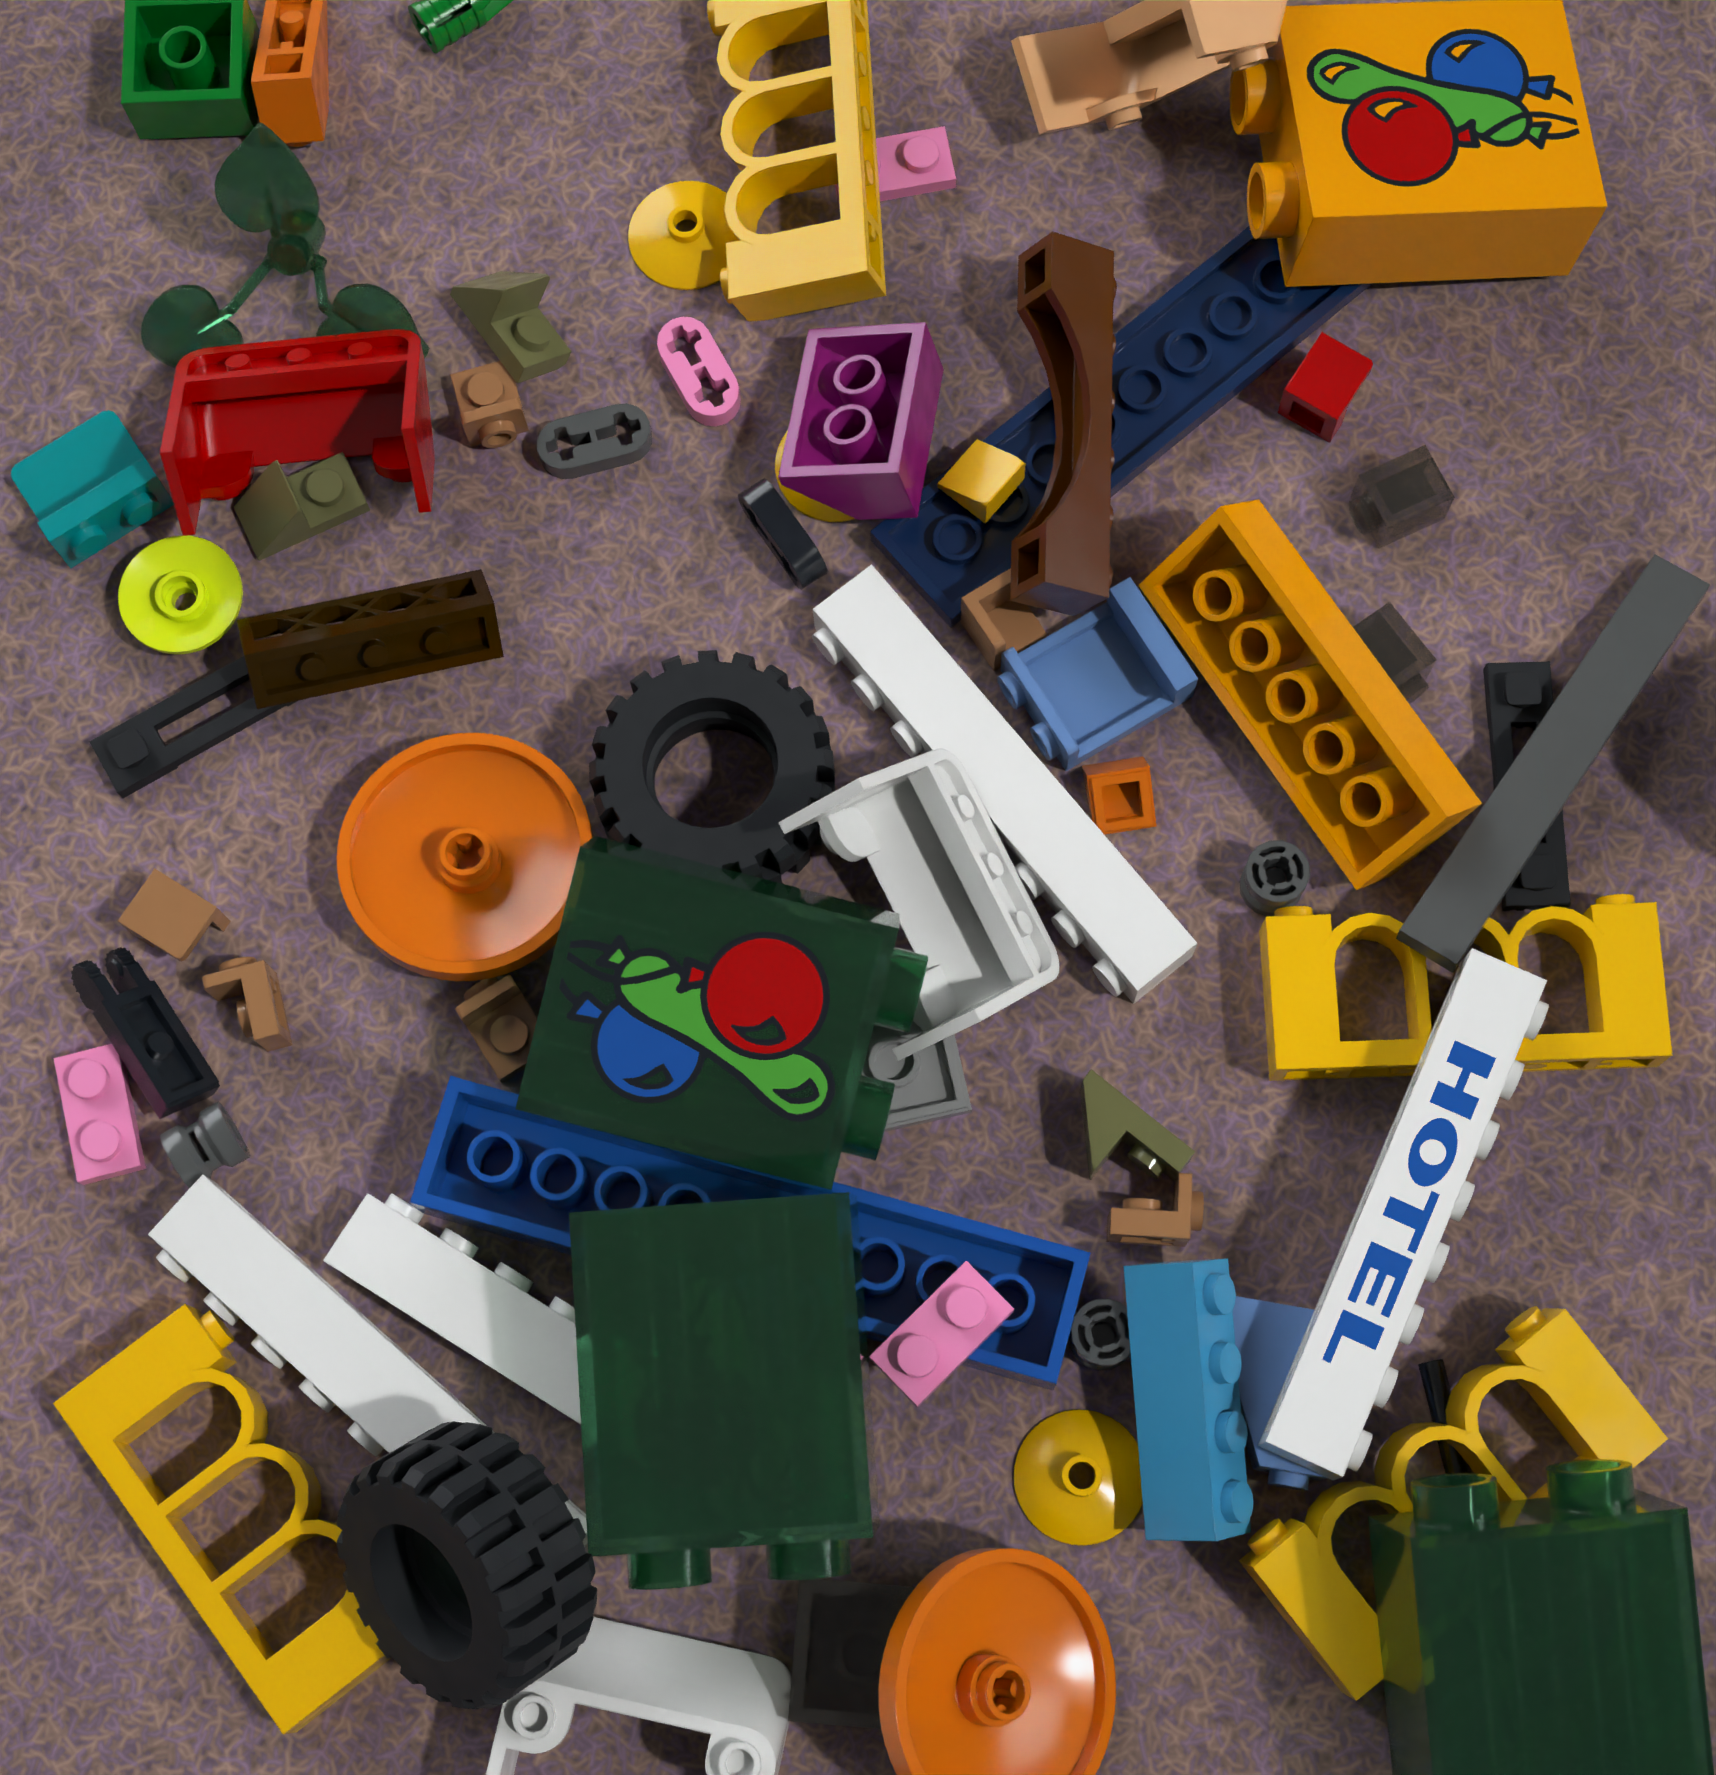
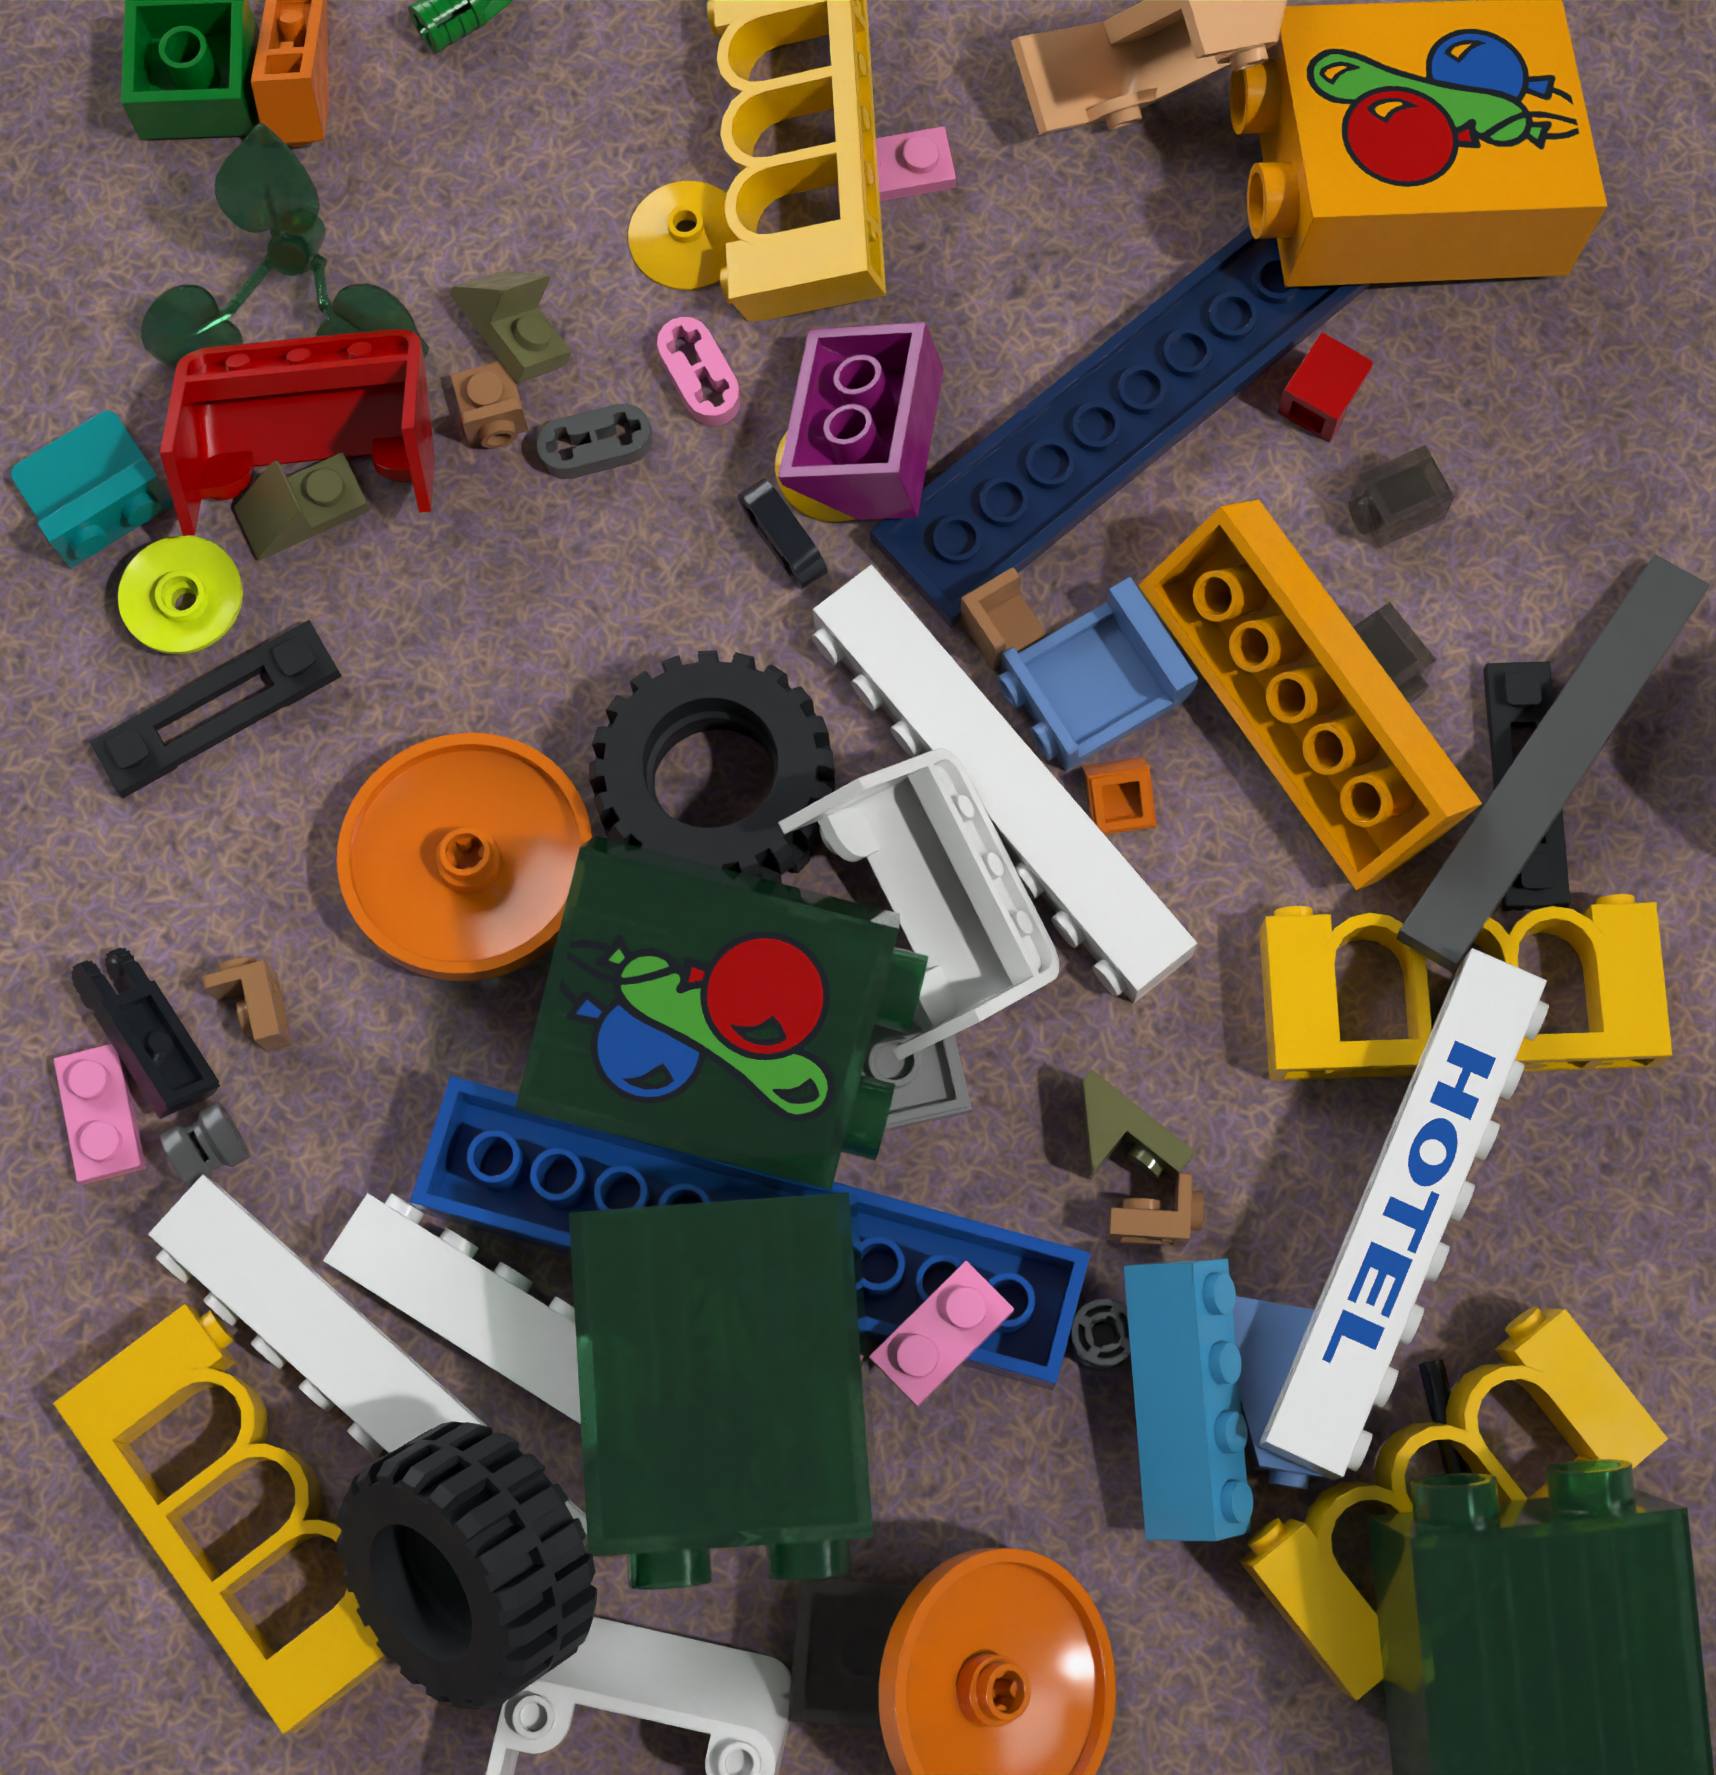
medium nougat panel [118,868,231,961] -> none
dark brown fence [237,569,504,709] -> none
medium nougat bracket [455,975,557,1084] -> none
yellow slope [937,439,1026,523] -> none
reddish brown arch [1010,231,1117,616] -> none
yellow dish [1014,1410,1143,1546] -> none
dark grey wheel [1239,840,1310,916] -> none

